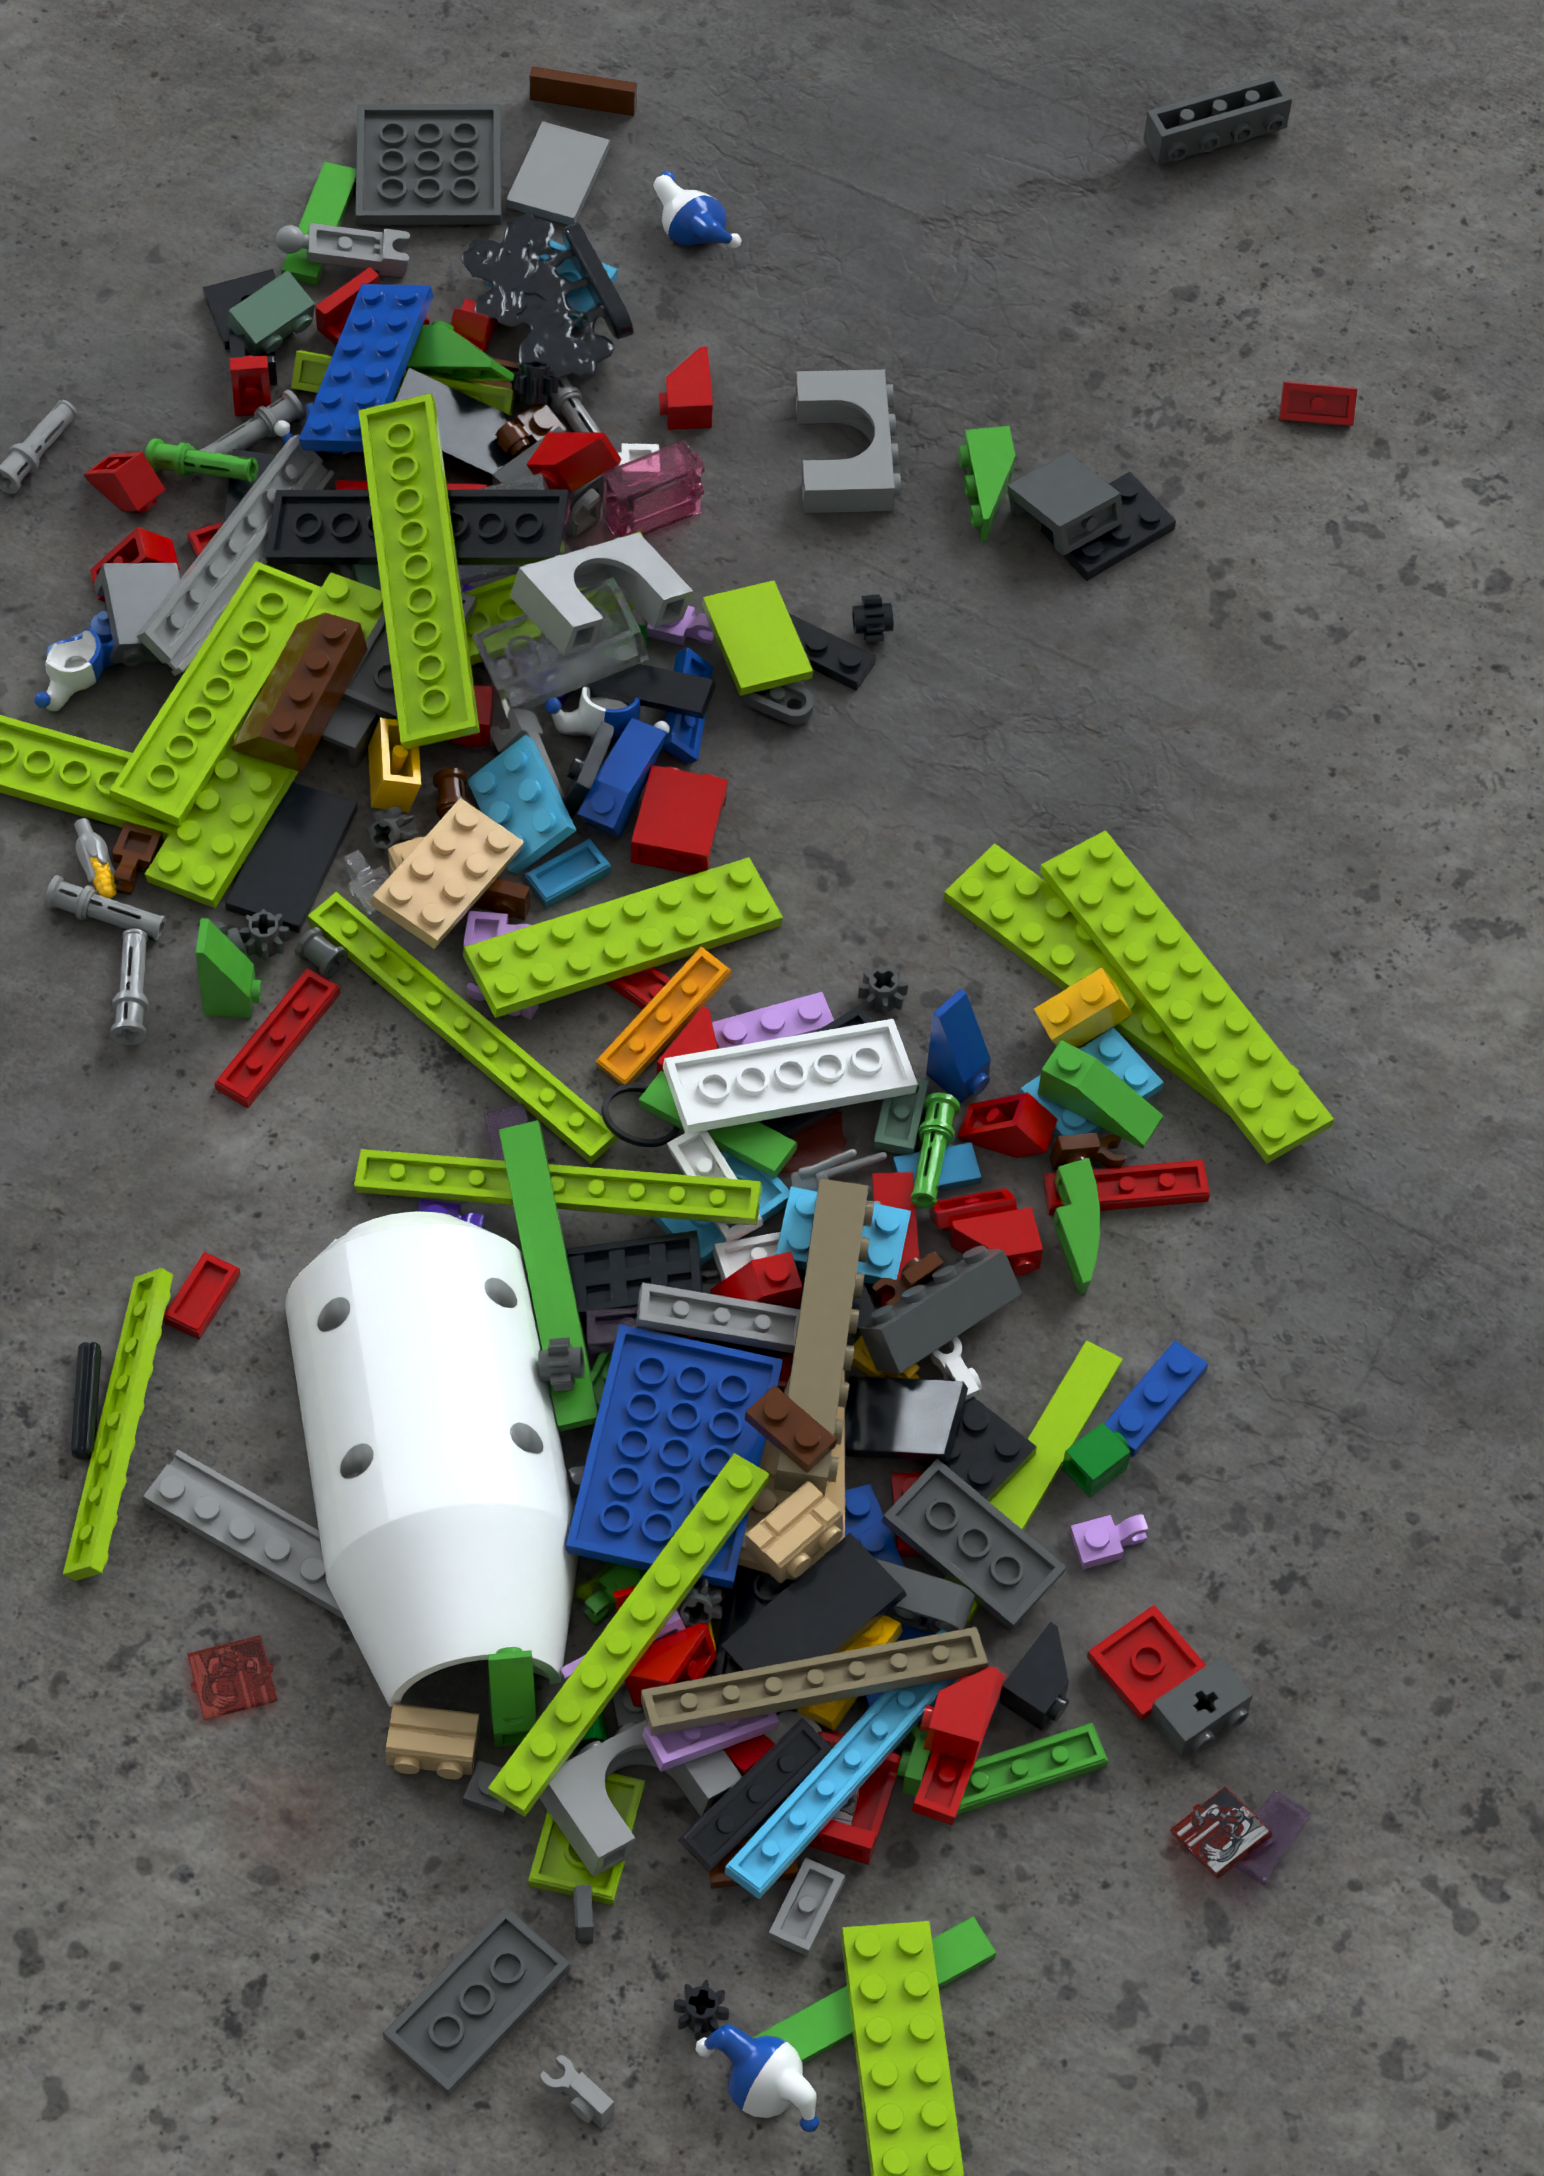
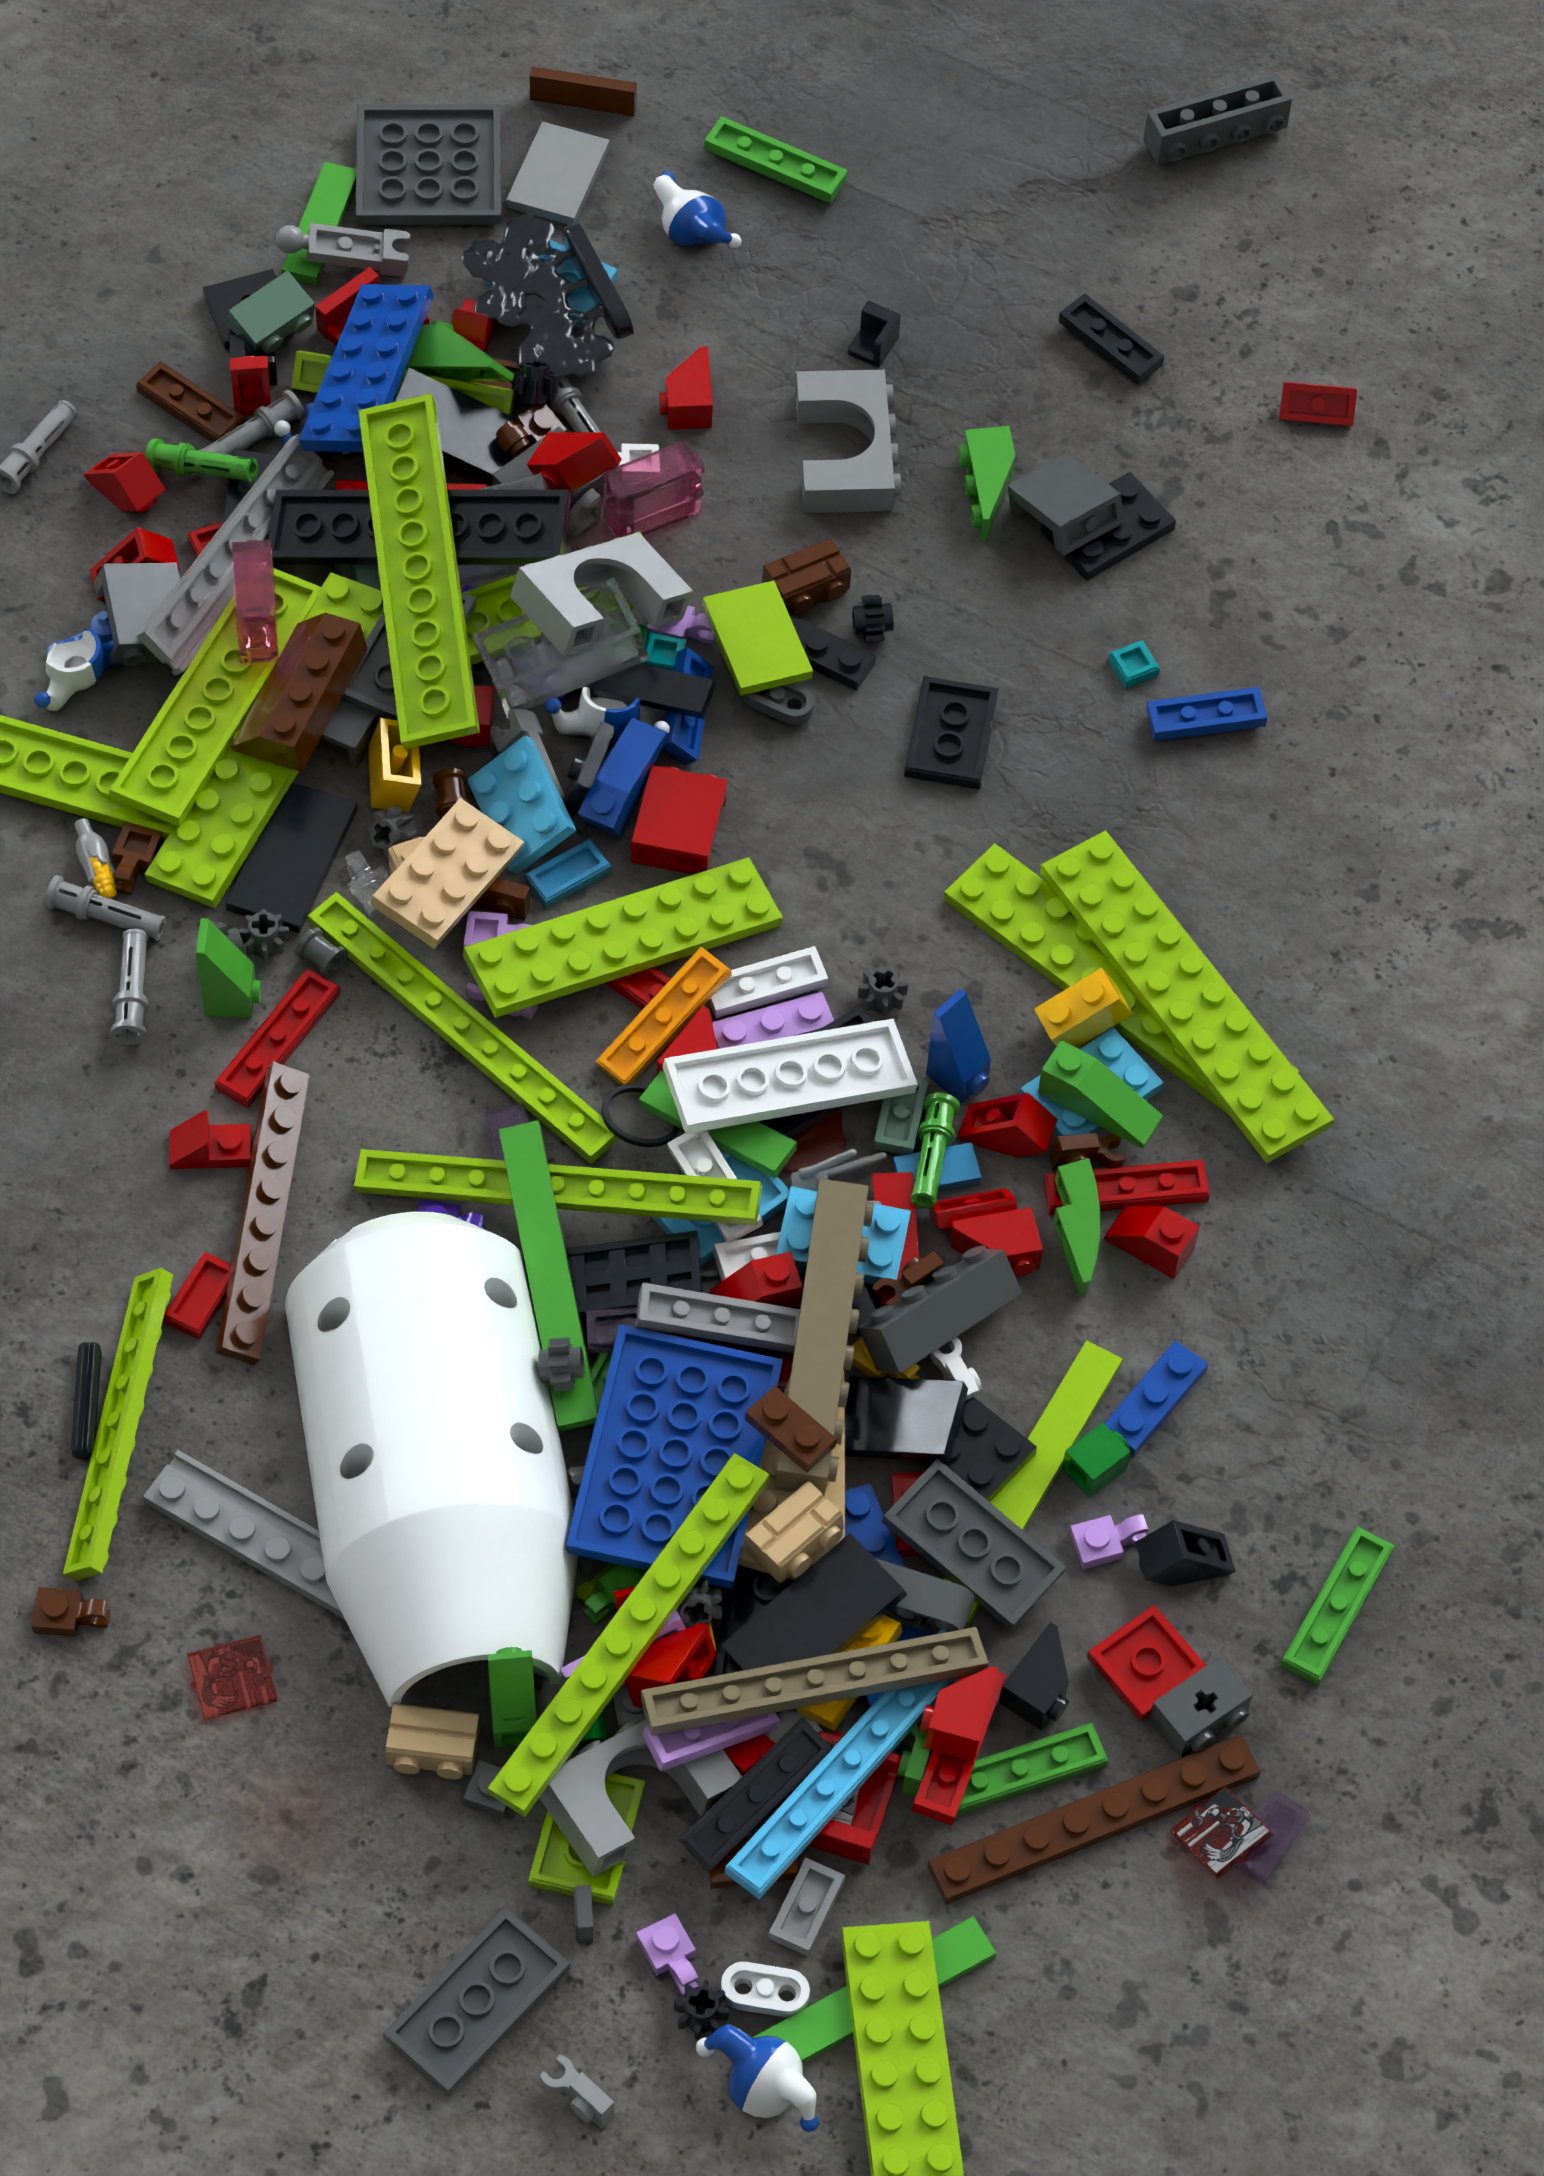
none -> reddish brown plate [31,1587,110,1637]
none -> reddish brown tile [136,361,245,442]
none -> red slope [169,1110,252,1169]
none -> plate [216,1061,310,1366]
none -> clear pink window [232,540,279,663]
none -> lavender plate [636,1914,698,1996]
none -> teal tile [641,632,687,671]
none -> bright green plate [704,116,848,204]
none -> white plate [709,946,828,1018]
none -> white plate [721,1962,810,2017]
none -> reddish brown brick [762,538,851,614]
none -> black panel [848,300,901,368]
none -> black tile [904,676,999,790]
none -> reddish brown plate [927,1734,1261,1905]
none -> black plate [1059,293,1164,385]
none -> red slope [1104,1206,1200,1279]
none -> teal tile [1108,640,1160,689]
none -> black slope [1135,1520,1236,1587]
none -> blue plate [1146,687,1267,741]
none -> bright green tile [1281,1526,1395,1686]

